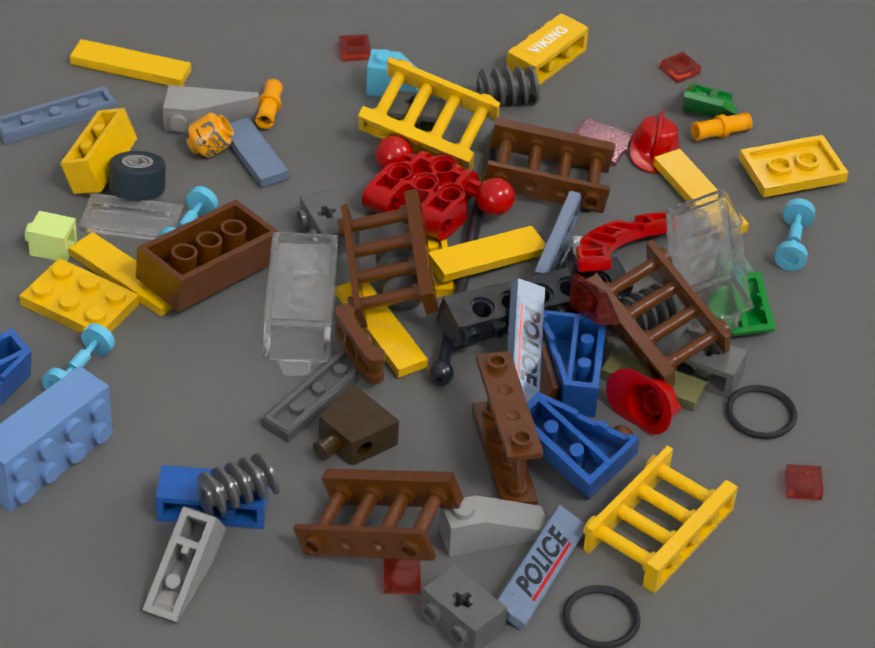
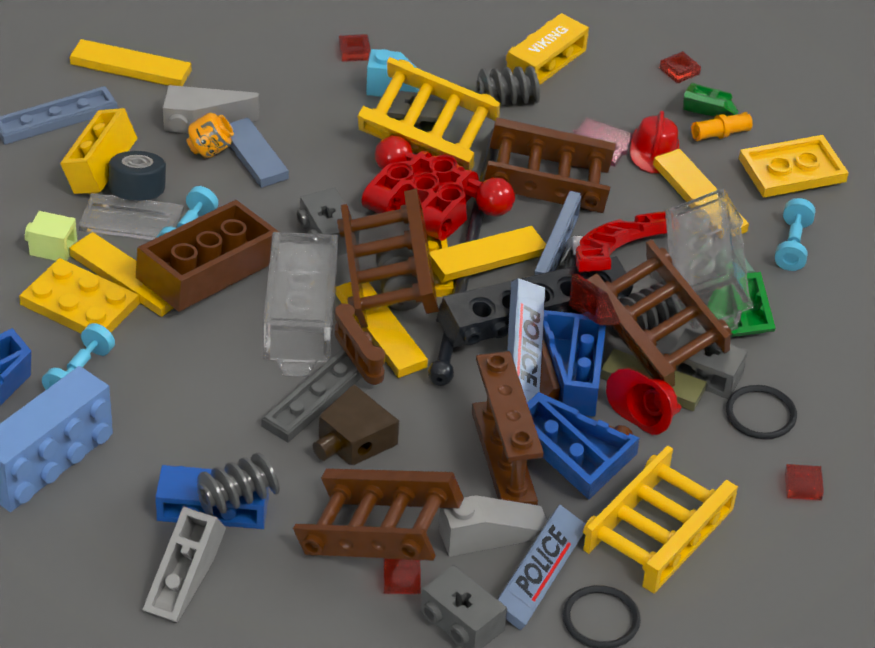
light orange pin [255,79,283,129] -> none

